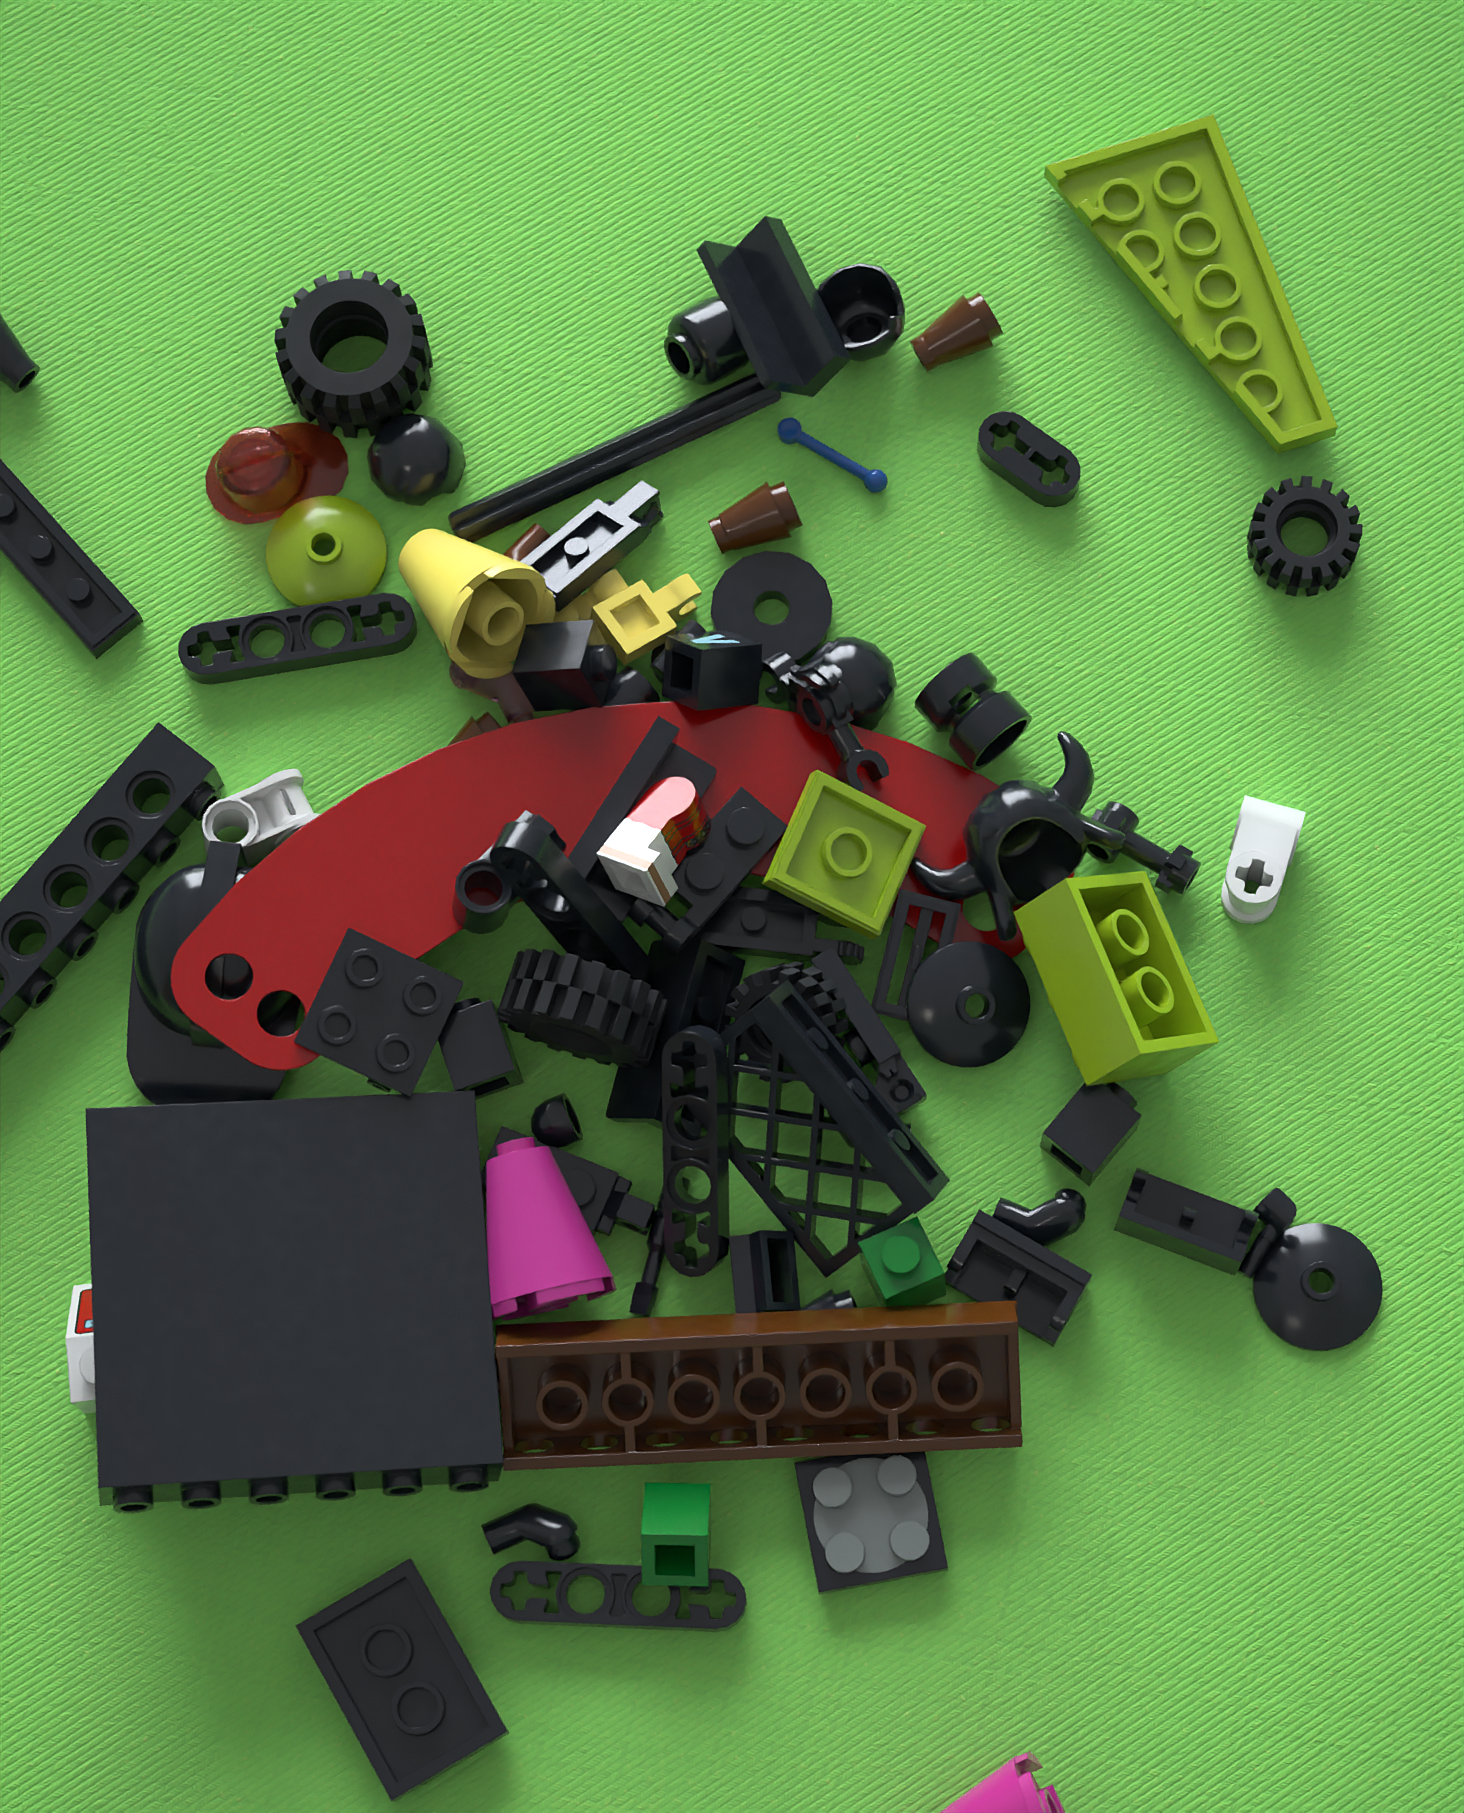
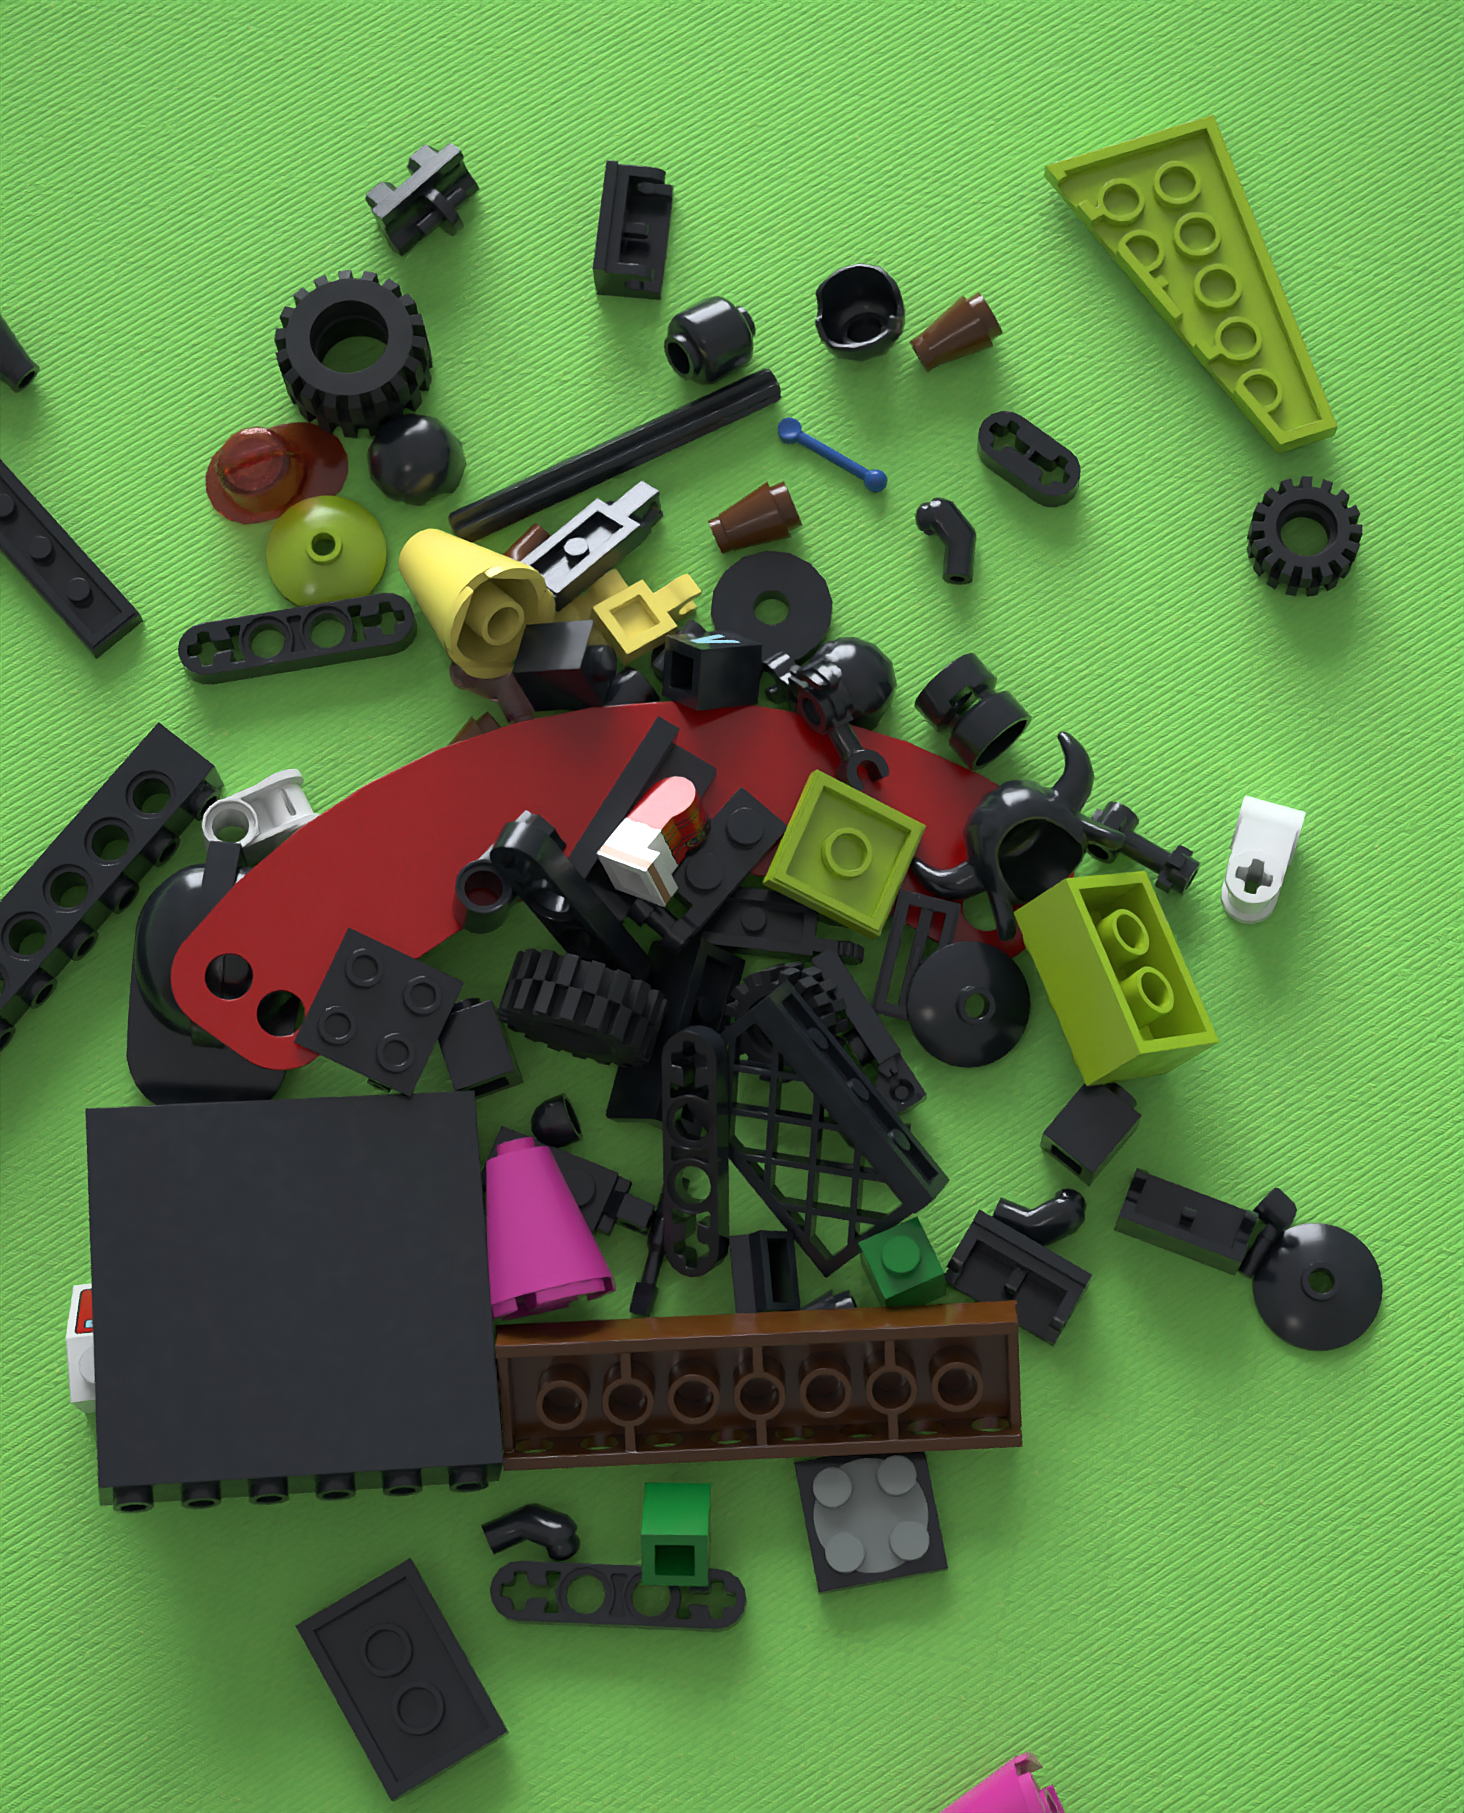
black panel [697,216,851,397] -> none
none -> black hips [365,143,479,257]
none -> black hinge [593,160,674,300]
none -> black arm [915,497,976,585]

